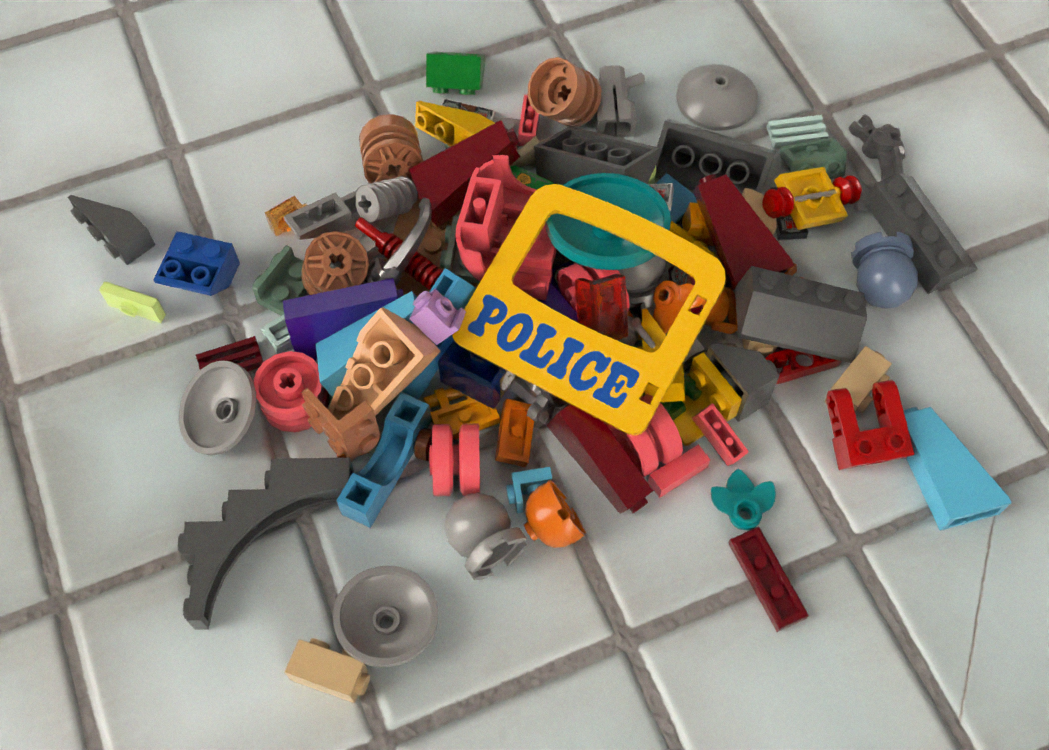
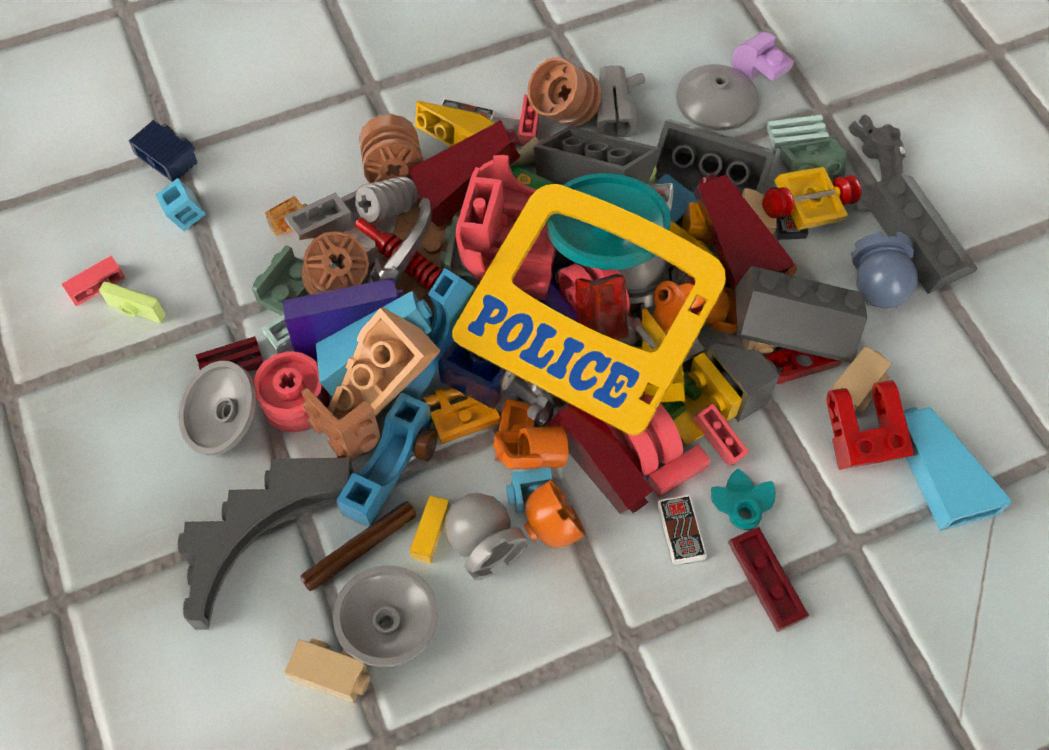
dark grey slope [68,195,155,265] -> none
blue slope [153,231,240,296] -> none
lavender brick [409,289,466,345] -> none
green slope [426,52,486,95] -> none
coral wheel [429,423,480,497] -> none
none -> coral piece [61,256,125,306]
none -> dark blue brick [128,120,197,182]
none -> medium azure brick [156,178,206,231]
none -> reddish brown axle [300,501,416,591]
none -> yellow piece [410,495,450,564]
none -> orange piece [493,426,568,470]
none -> tile [657,494,707,565]
none -> lavender brick [731,32,794,82]

